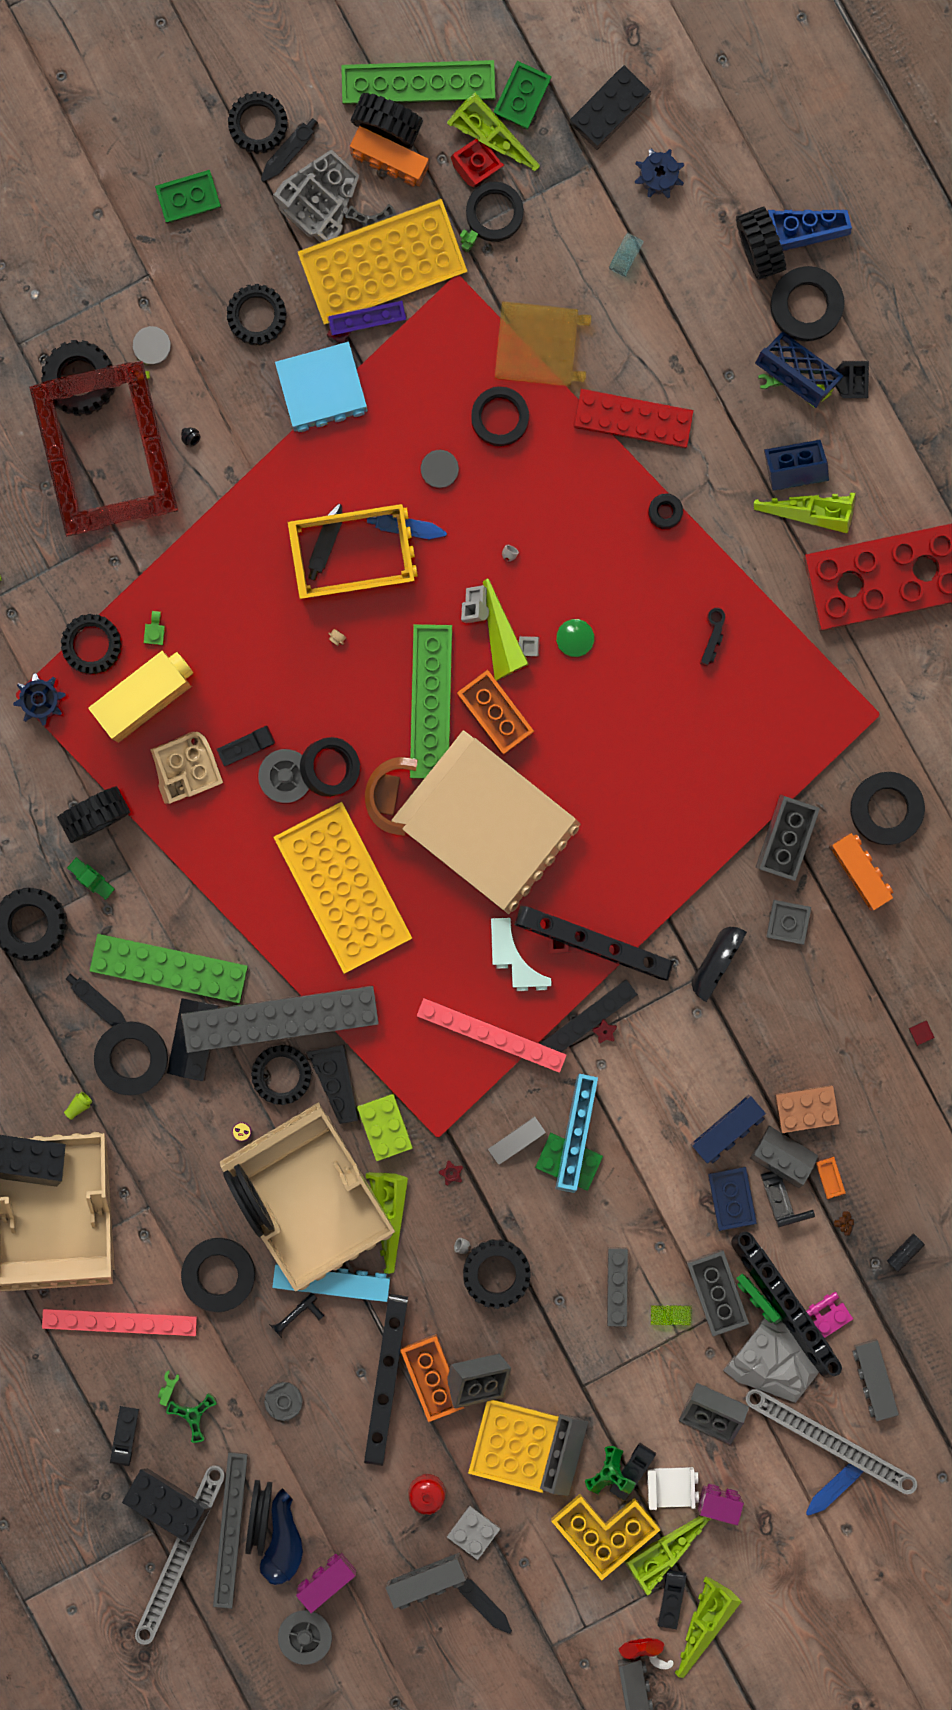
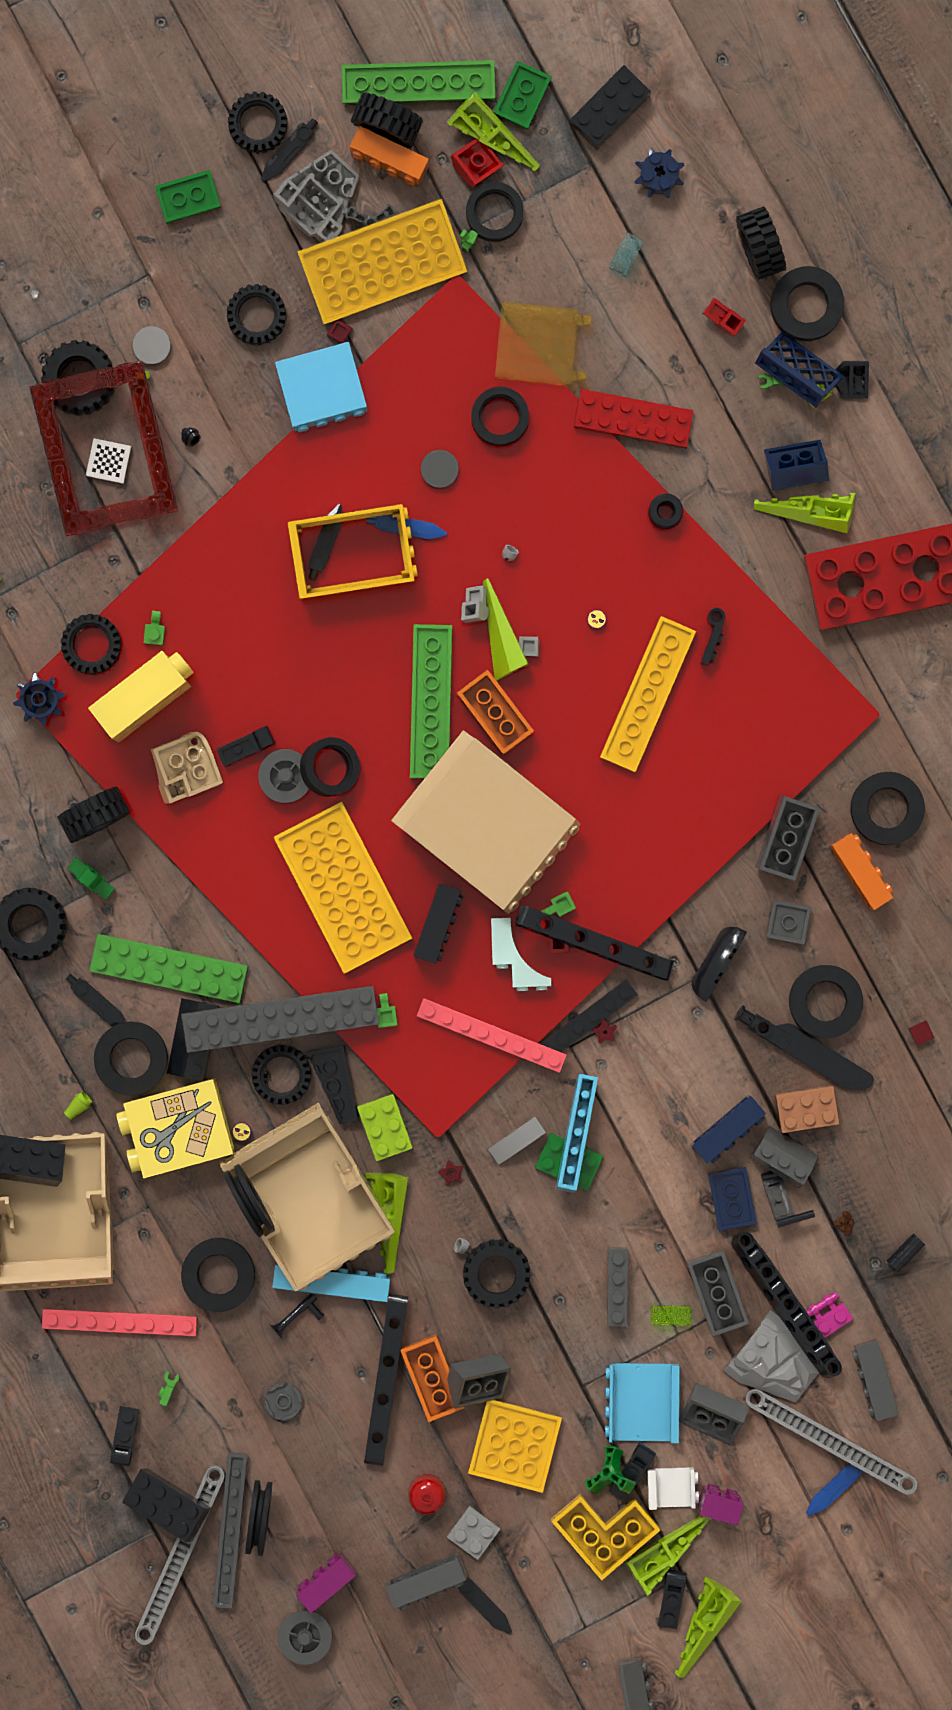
green piece [166,1393,217,1443] -> none
dark blue animal [260,1488,303,1585] -> none
dark purple plate [327,301,406,335] -> none
tan plate [328,629,346,646] -> none
dark orange piece [365,757,418,836] -> none
dark grey brick [540,1414,588,1496] -> none
green dish [556,619,594,657] -> none
red hat [618,1638,674,1669] -> none
green plate [736,1274,783,1324] -> none
blue wedge [768,210,852,251] -> none
orange tile [815,1156,846,1199] -> none
none -> white tile [86,438,131,484]
none -> light yellow brick [117,1078,235,1178]
none -> bright green plate [376,993,397,1028]
none -> black brick [413,883,463,964]
none -> bright green plate [541,891,576,917]
none -> light yellow tile [587,610,606,629]
none -> yellow plate [600,616,696,772]
none -> medium azure panel [605,1363,680,1443]
none -> red brick [702,298,746,336]
none -> black piece [734,1005,874,1090]
none -> black tyre [789,965,863,1038]

